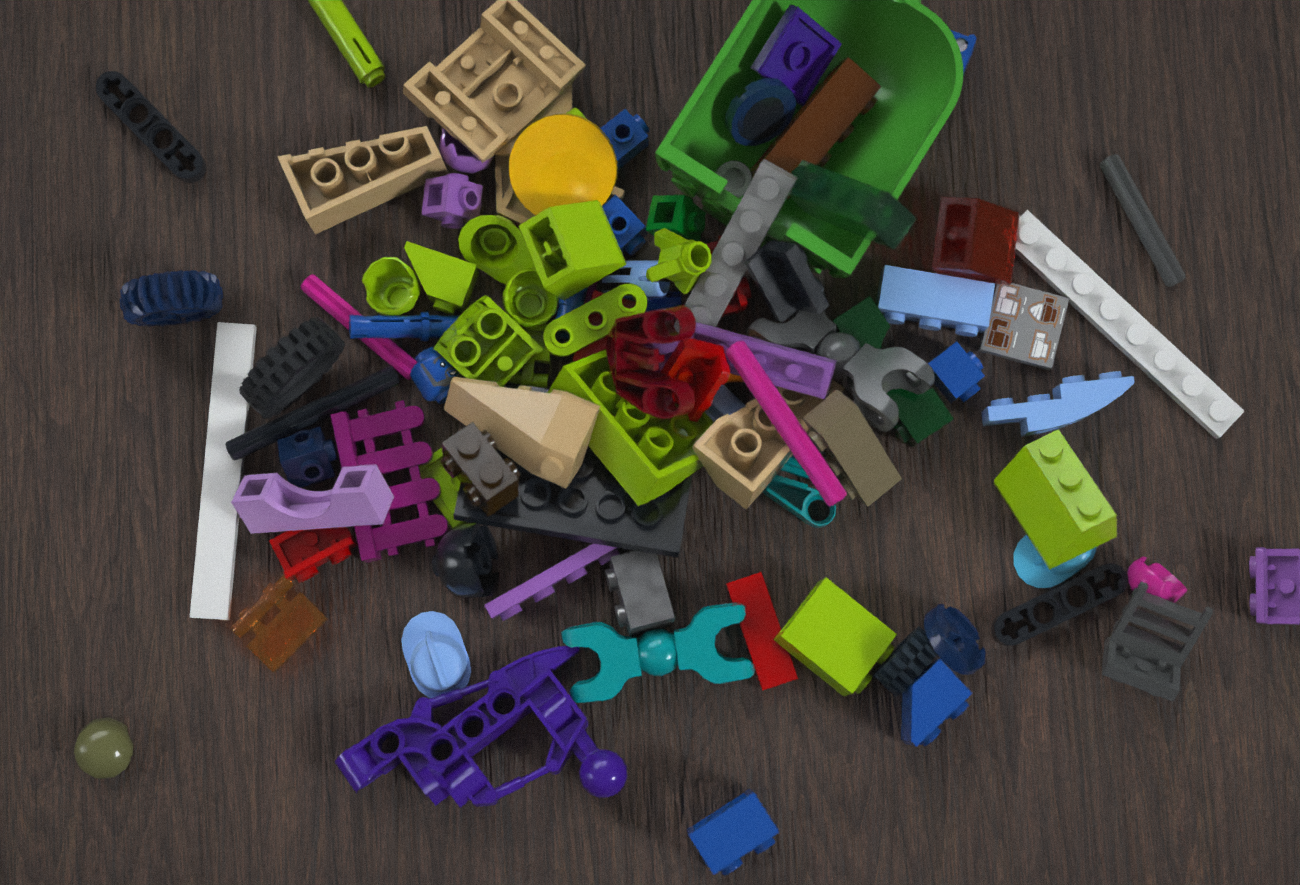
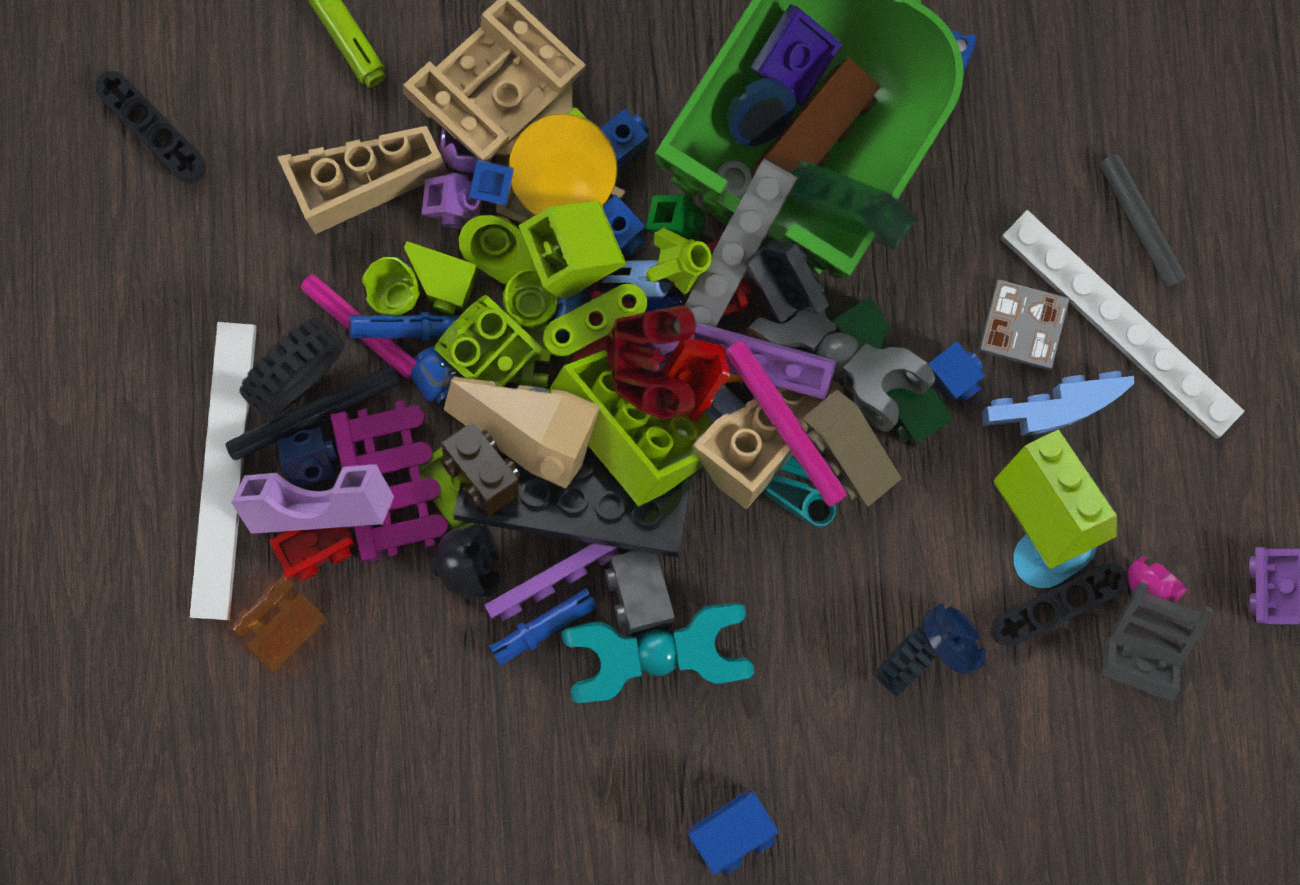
olive hair [74,717,134,779] -> none
dark blue gear [119,270,223,327] -> none
dark purple piece [335,646,627,807] -> none
light blue piece [401,611,471,698] -> none
red tile [725,572,798,691] -> none
lime brick [773,577,897,697] -> none
light blue brick [876,265,995,337] -> none
blue slope [901,659,972,747] -> none
clear red slope [932,196,1020,285] -> none
none -> blue tile [469,159,514,205]
none -> blue pin [489,587,598,666]

